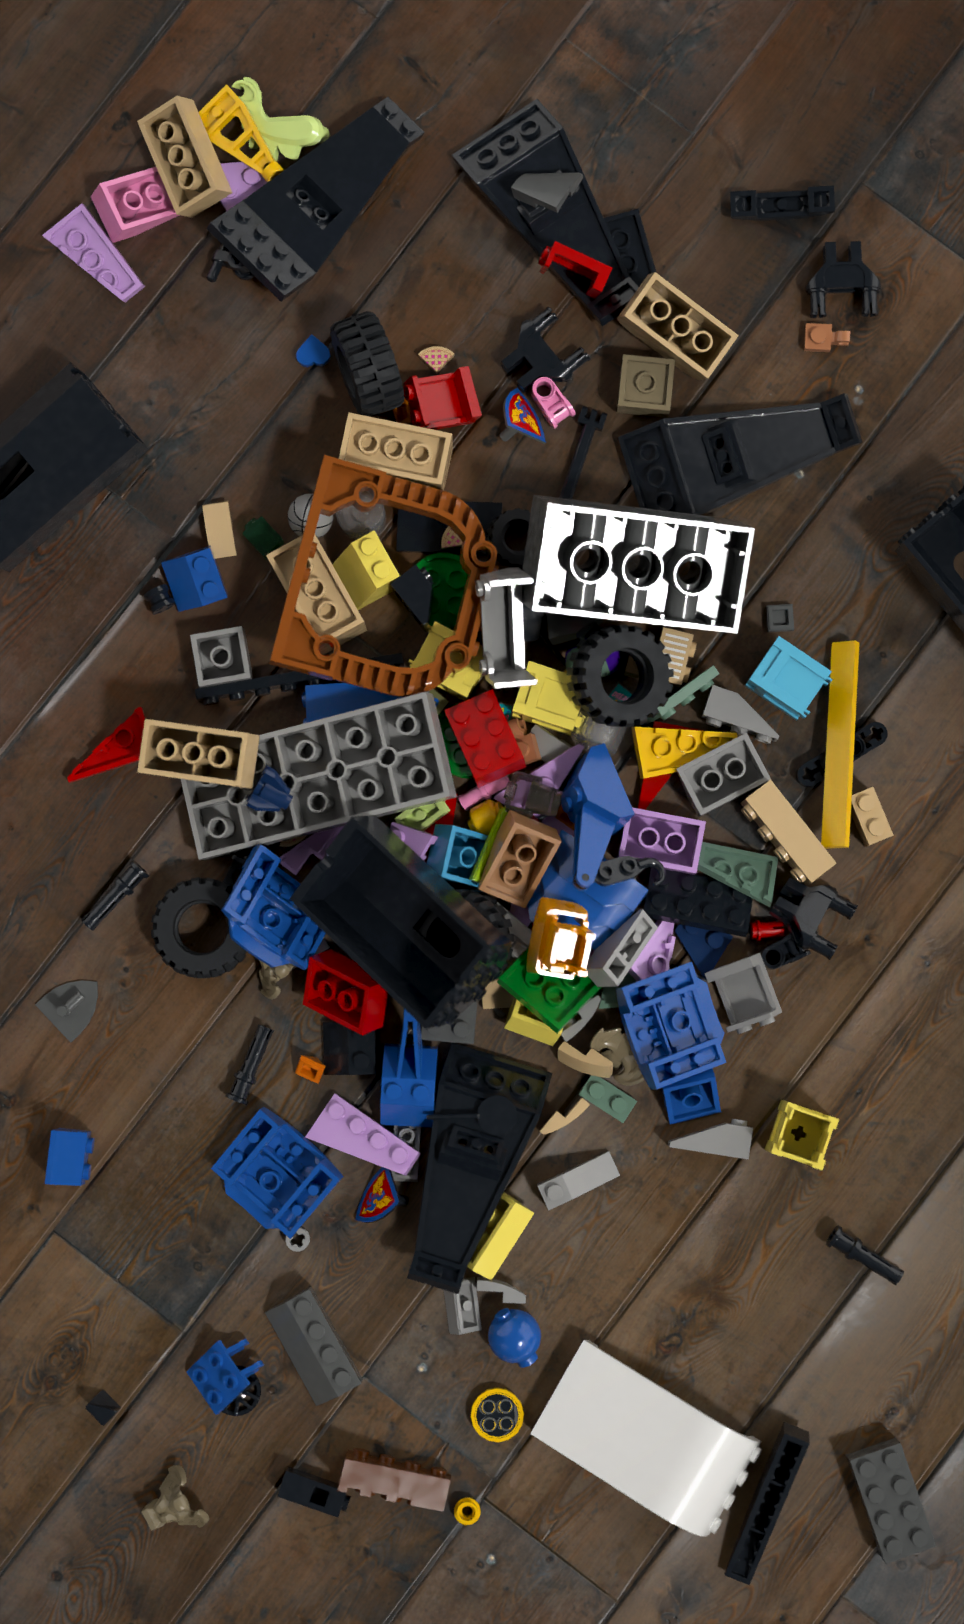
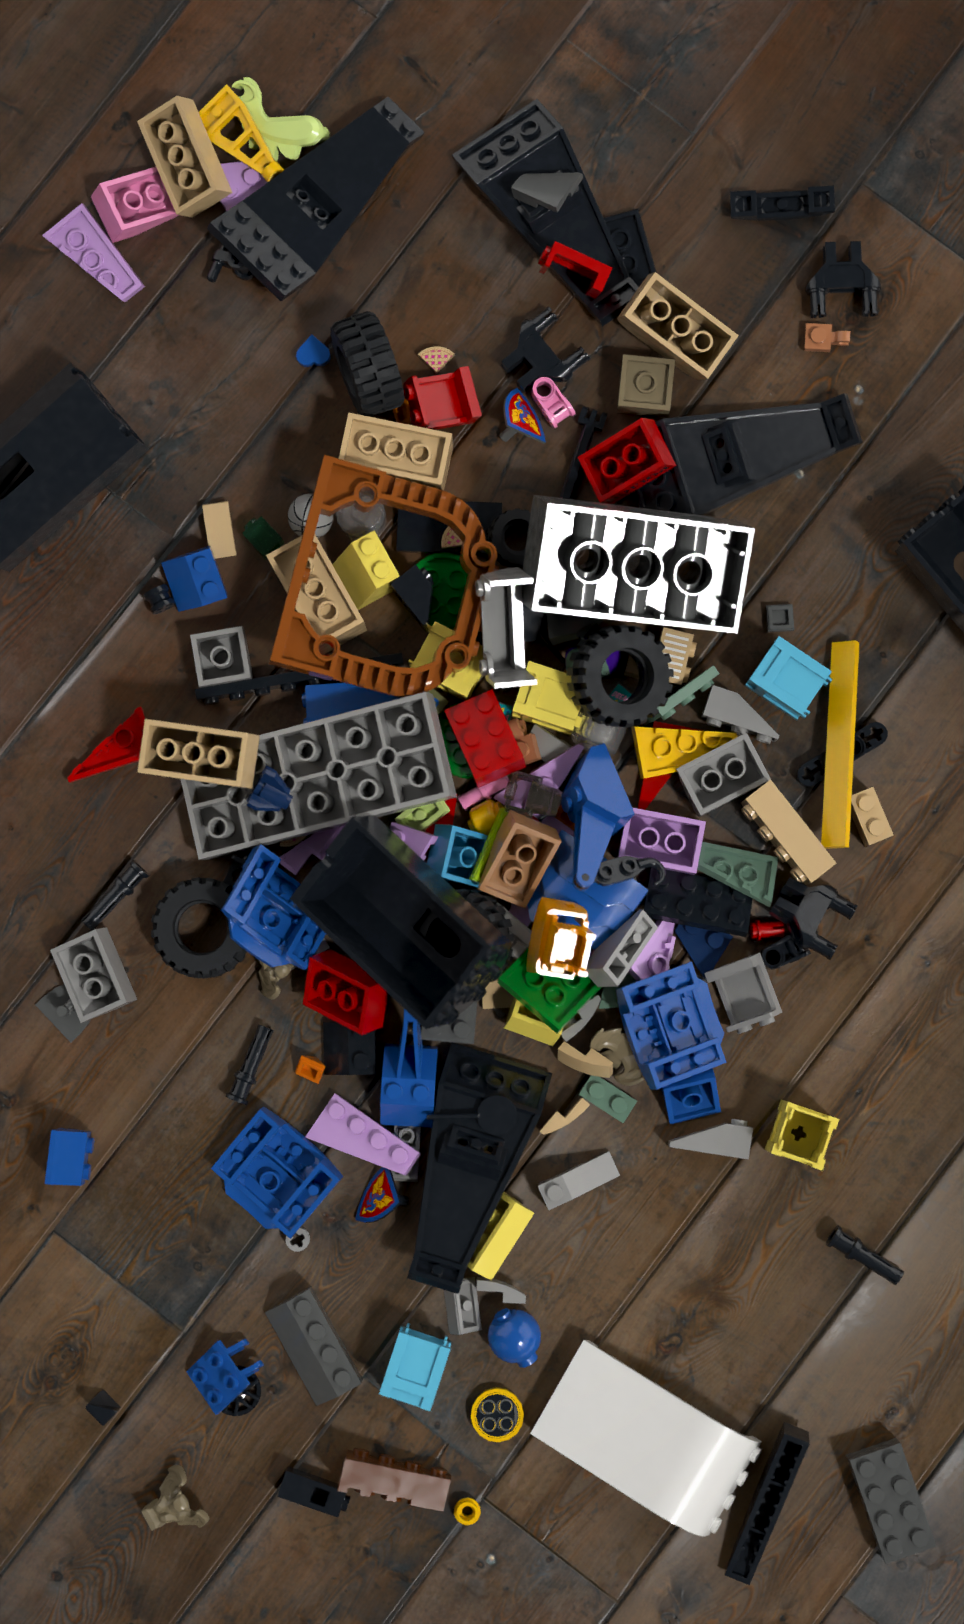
none -> light grey slope [50,927,137,1023]
none -> medium azure container [379,1323,451,1411]
none -> red brick [578,418,676,504]

